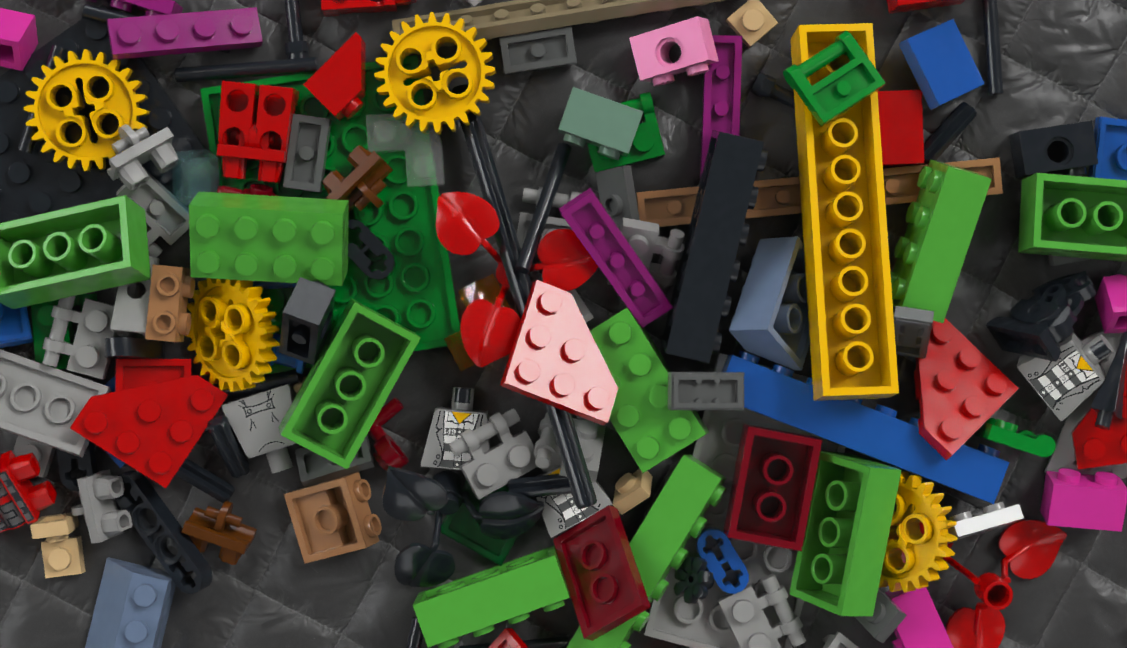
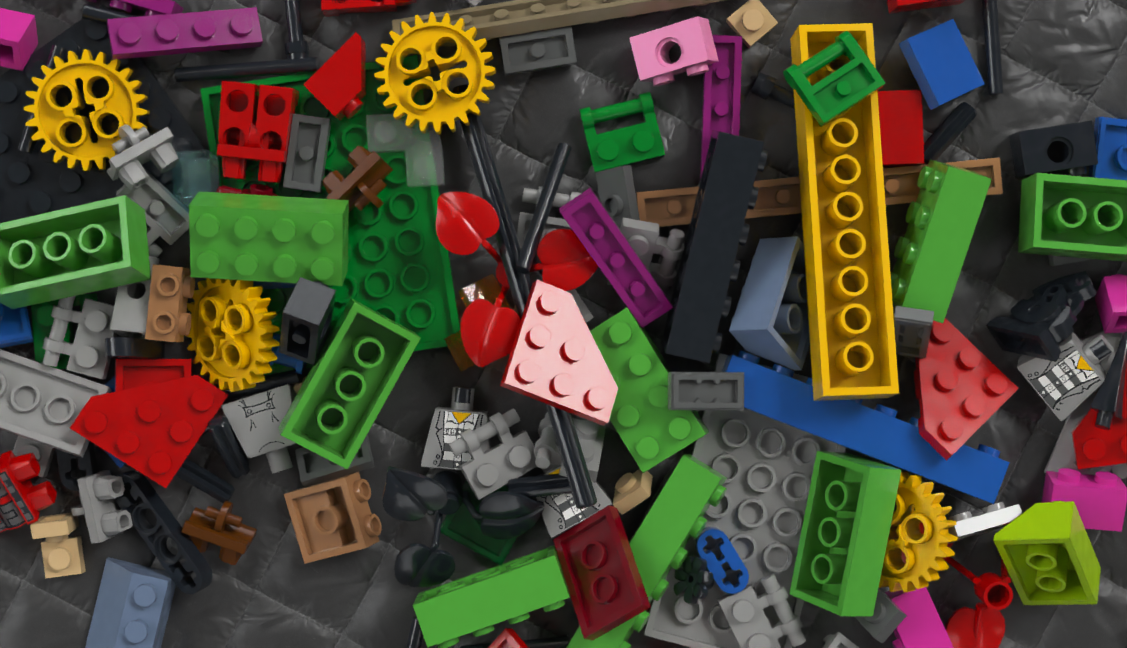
black beam [348,219,396,280] -> none
dark red plate [368,397,409,471] -> none
sand green brick [558,87,644,160] -> none
dark red brick [723,424,822,551] -> none
green plate [973,417,1056,457] -> none
none -> lime slope [994,501,1101,605]

